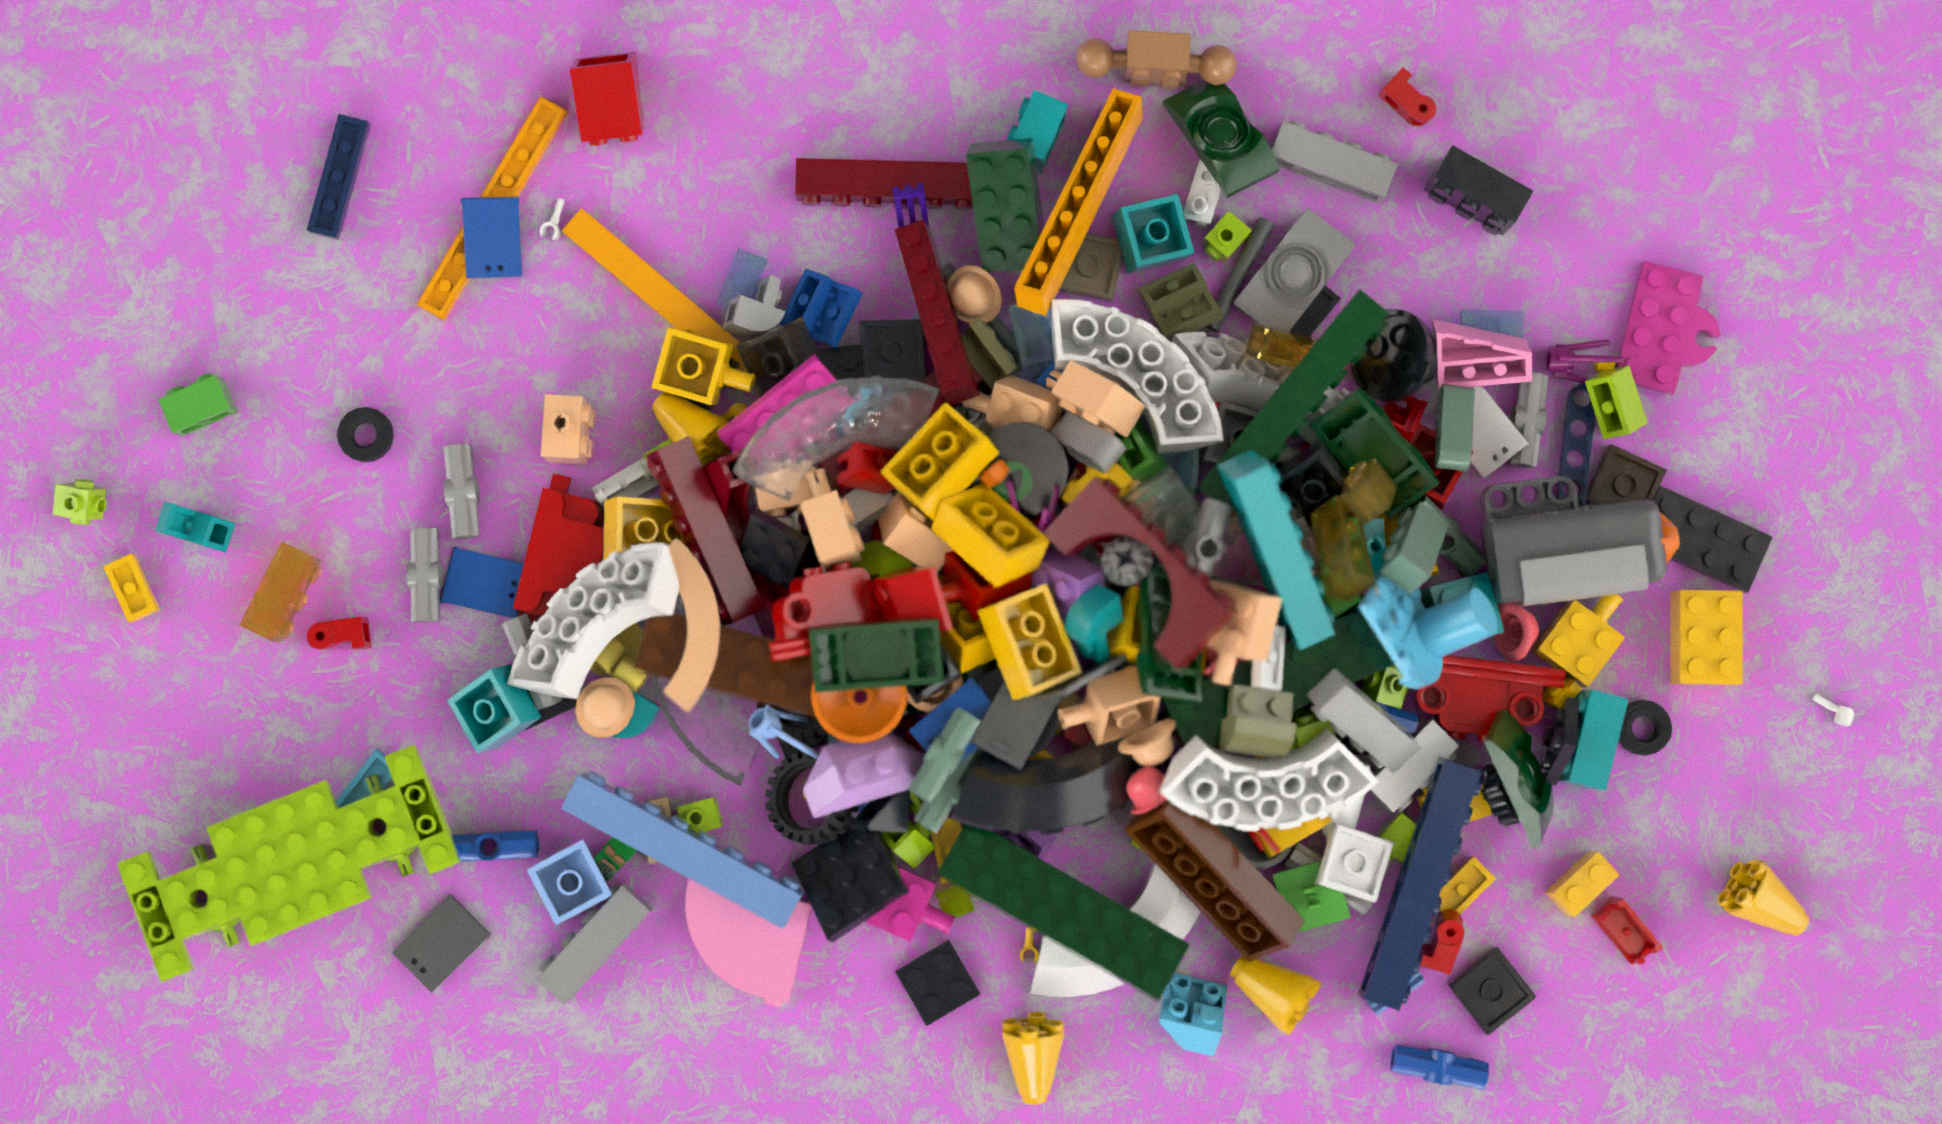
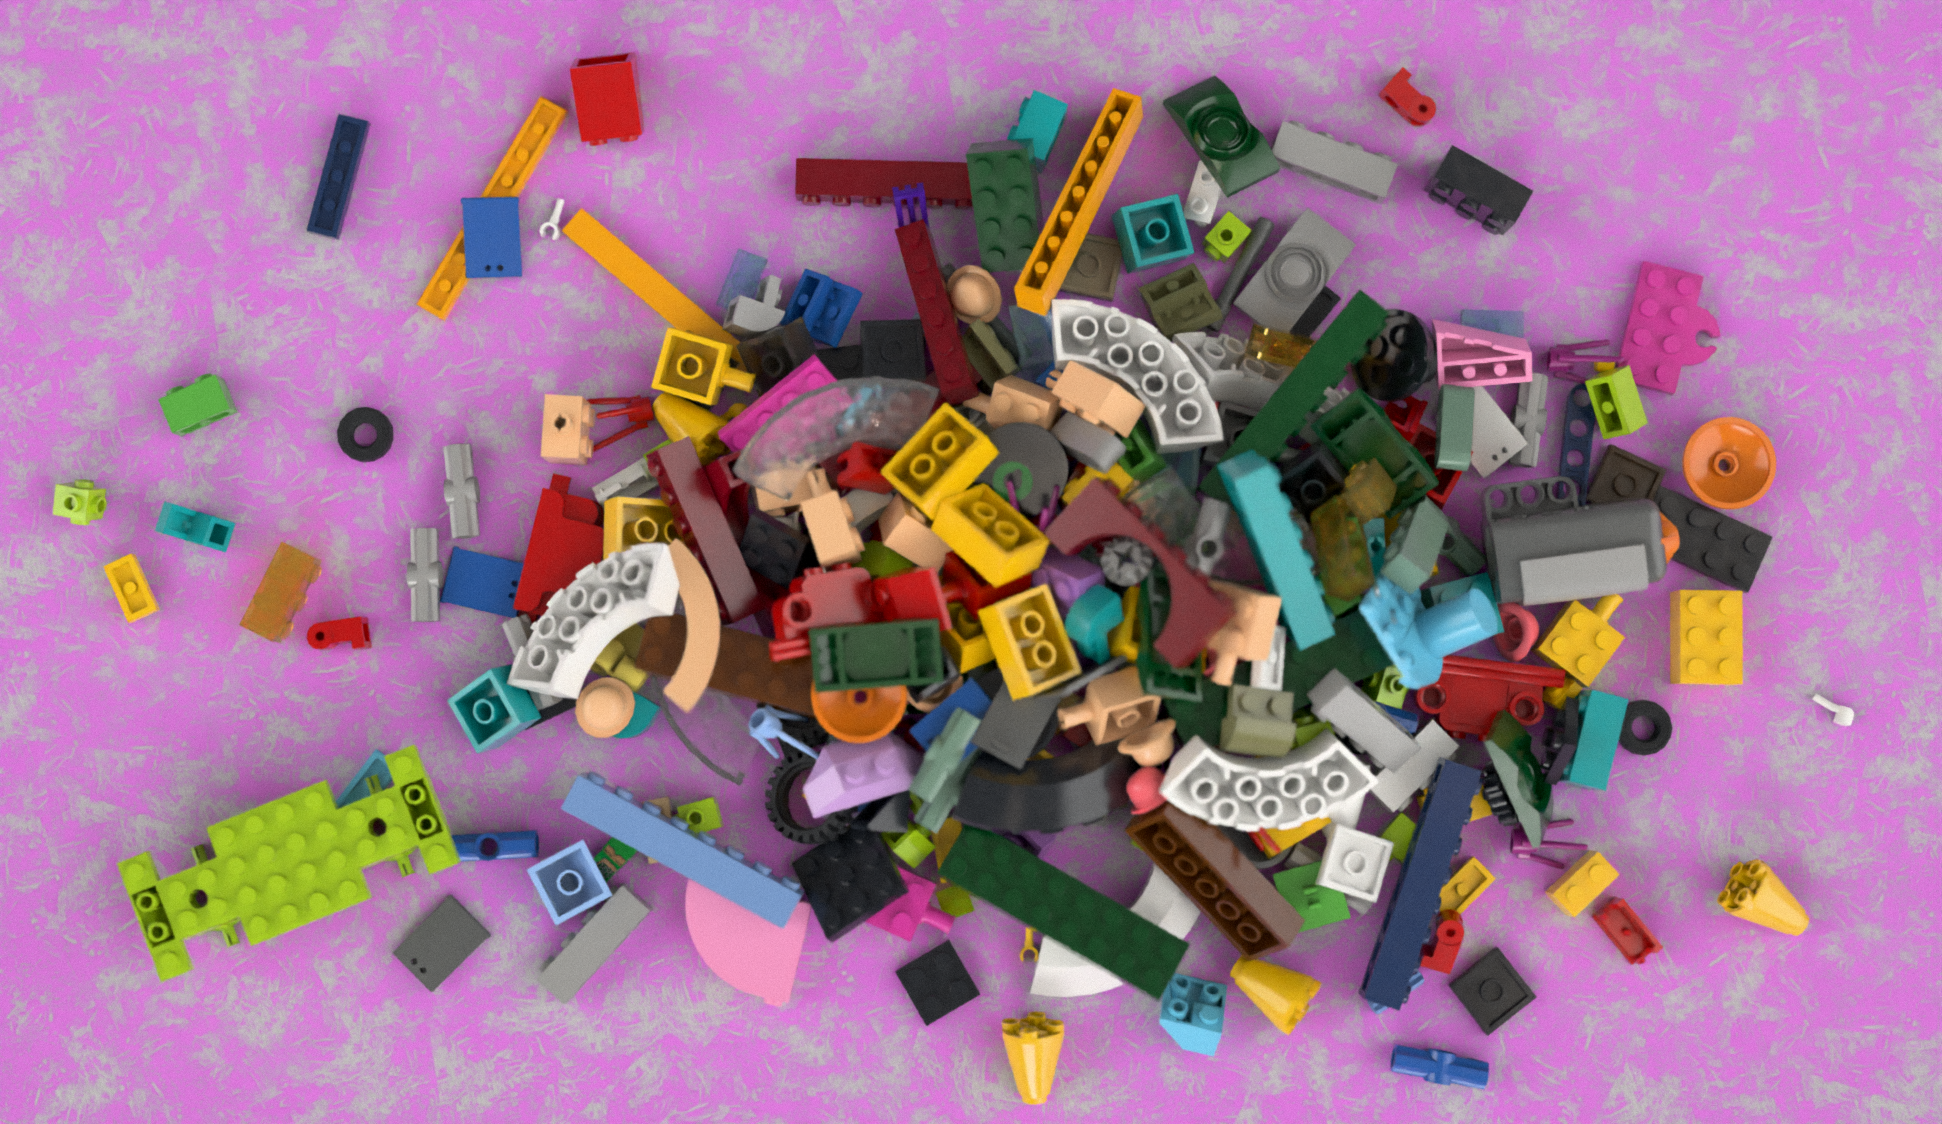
orange tile [978,459,1010,488] -> none
medium nougat brick [1076,30,1237,90] -> none
none -> red plant [587,395,654,452]
none -> magenta plant [1510,819,1588,869]
none -> orange dish [1682,417,1776,510]

